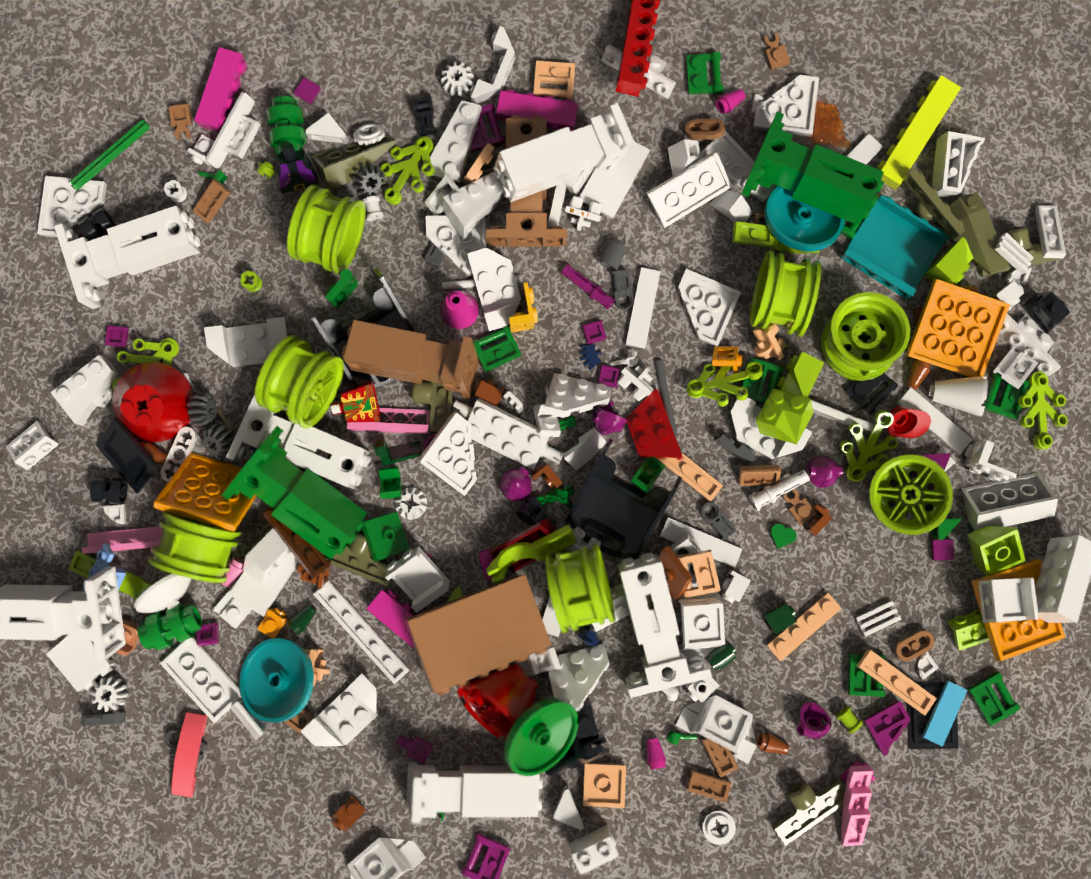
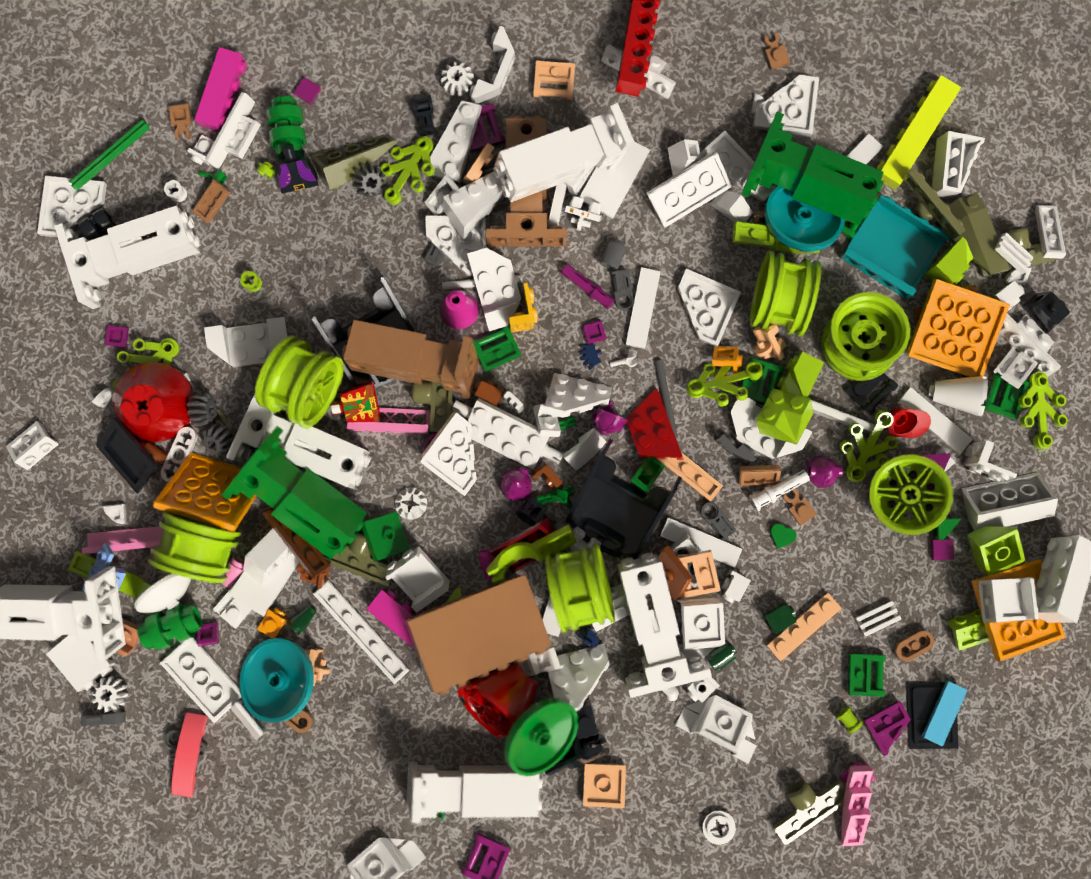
white wedge [50,355,119,426] -> none
black wheel [90,476,128,505] -> none
lime wheel [287,185,366,275] -> none
white piece [301,674,378,746] -> none
white slope [306,113,348,144] -> none
green plate [325,269,358,310] -> none
dark orange bracket [331,796,366,832] -> none
white gear [353,124,385,145] -> none
white bush [362,196,384,221] -> none
dark green bracket [373,433,422,466] -> none
green bracket [379,466,402,499] -> none
magenta plate [395,734,433,764] -> none
dark pink brick [496,90,578,132] -> none
white slope [553,785,584,830] -> none
white panel [570,825,619,874] -> none
magenta tile [597,364,621,388] -> none
white hips [618,365,655,401] -> none
dark pink cone [646,738,667,770] -> none
green hand [667,731,697,745] -> none
medium nougat plate [685,119,725,140] -> none
green plate [686,52,724,95] -> none
medium nougat plate [686,769,732,803] -> none
medium nougat plate [701,737,738,778] -> none
dark pink cone [715,89,745,114] -> none
dark orange cone [756,732,789,755] -> none
magenta helmet [797,702,832,740] -> none
dark orange bracket [806,504,832,536] -> none
clear orange wing [812,102,850,148] -> none
light nougat plate [856,649,937,715] -> none
dark orange cone [906,359,931,390] -> none
white tile [917,652,939,680] -> none
green plate [968,671,1021,726] -> none

